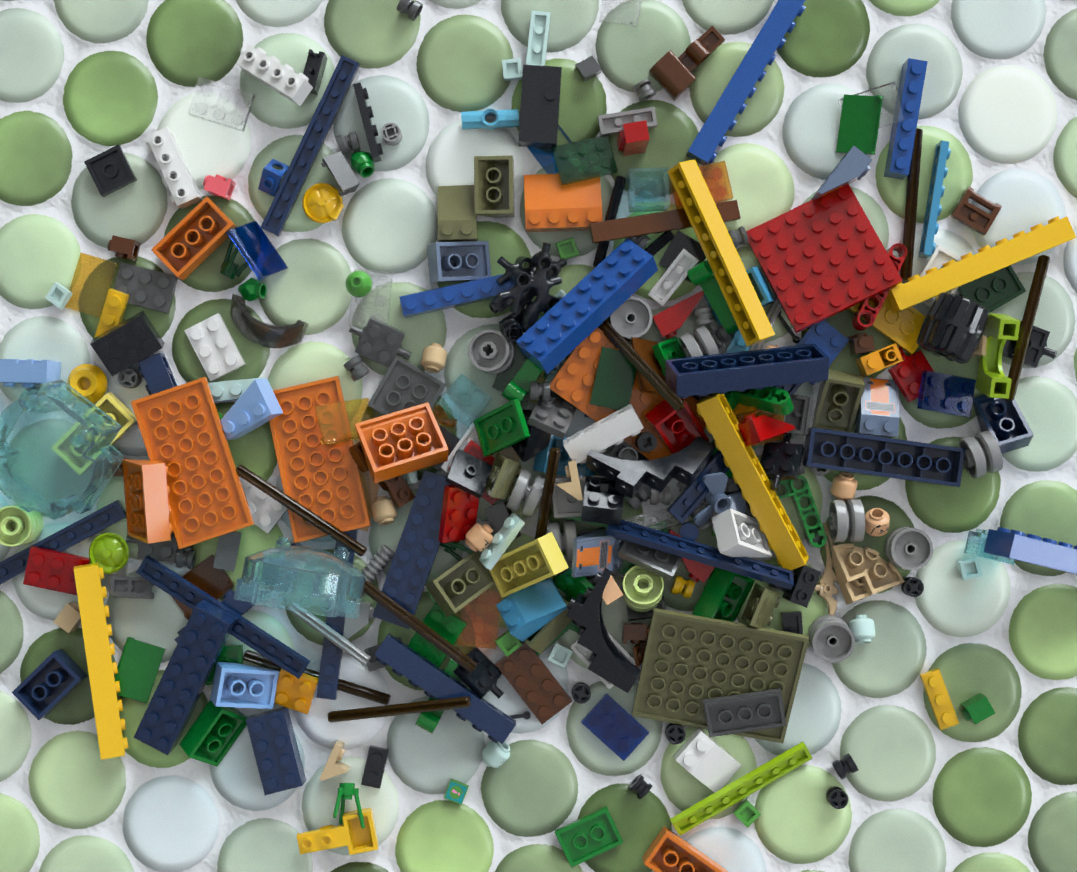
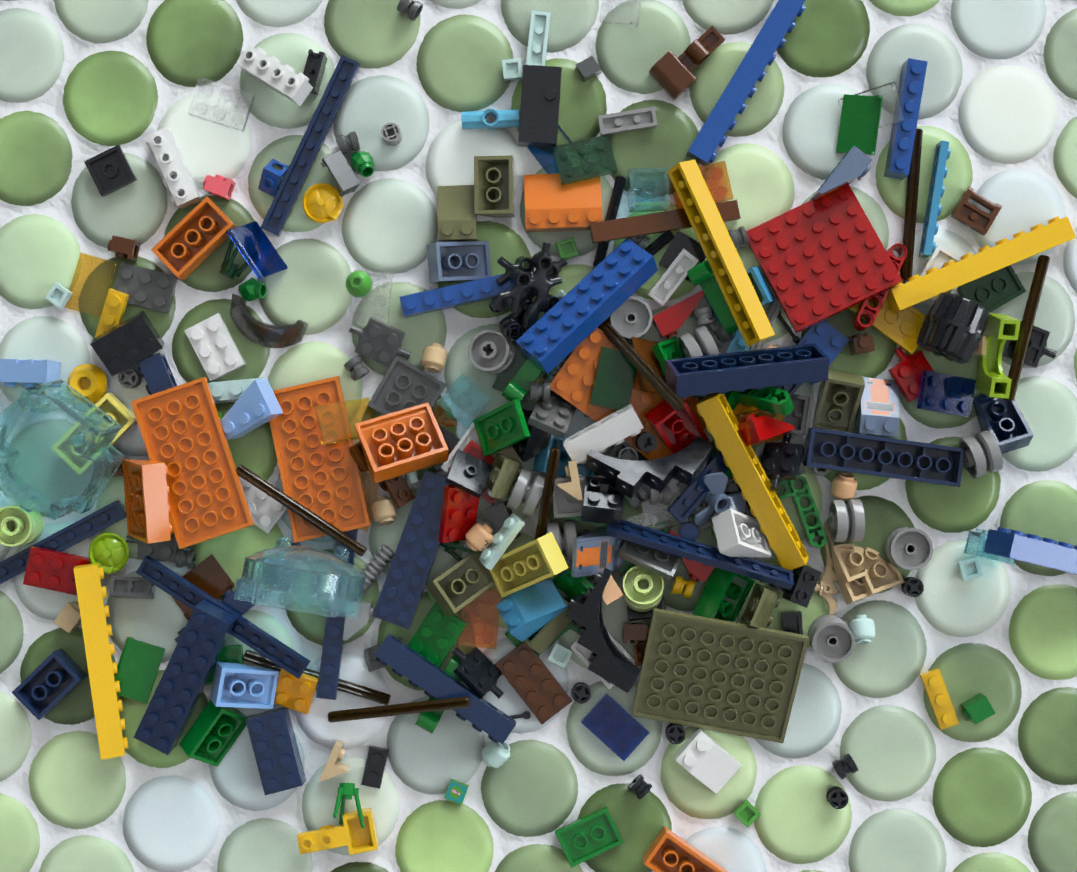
dark grey hinge [213,531,242,571] -> none
light grey axle [288,602,371,665] -> none
dark brown axle [348,571,477,672] -> none
black plate [353,83,384,163] -> none
bright green plate [494,630,522,657] -> none
red brick [617,120,650,156] -> none
flat silver wheel [633,79,657,102] -> none
lime plate [670,741,812,835] -> none
dark grey tile [703,688,787,737] -> none
light orange slope [855,343,903,377] -> none
light nougat head [865,508,890,537] -> none

